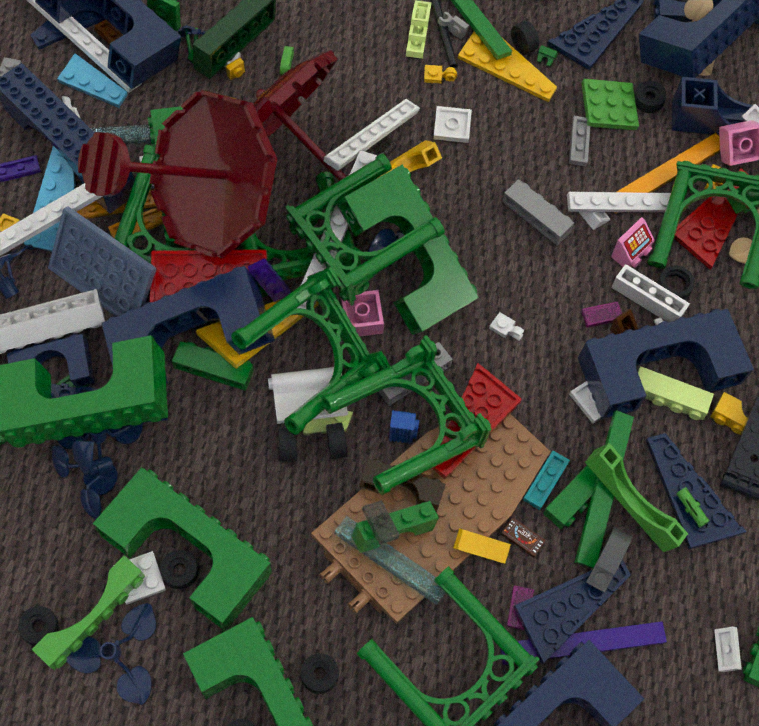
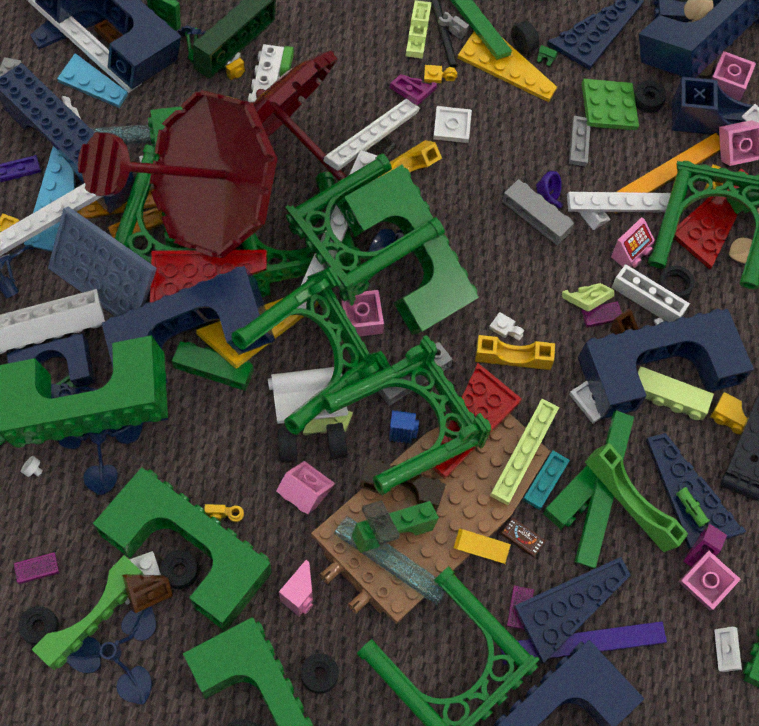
dark blue plant [51,440,113,520] -> none
dark purple plate [248,258,291,302] -> none
dark grey arch [586,526,632,592] -> none
none -> magenta tile [14,552,60,584]
none -> white tile [21,456,43,477]
none -> reddish brown wing [122,574,173,613]
none -> yellow plate [205,504,244,522]
none -> white brick [248,44,284,103]
none -> bright pink slope [276,461,335,514]
none -> bright pink slope [279,560,313,617]
none -> magenta wing [389,74,437,105]
none -> yellow arch [475,335,555,370]
none -> yellowish green plate [490,399,559,505]
none -> dark purple hat [536,171,563,208]
none -> yellowish green wing [562,283,614,312]
none -> bright pink slope [678,551,741,610]
none -> magenta arch [683,524,727,567]
none -> bright pink brick [711,51,756,101]

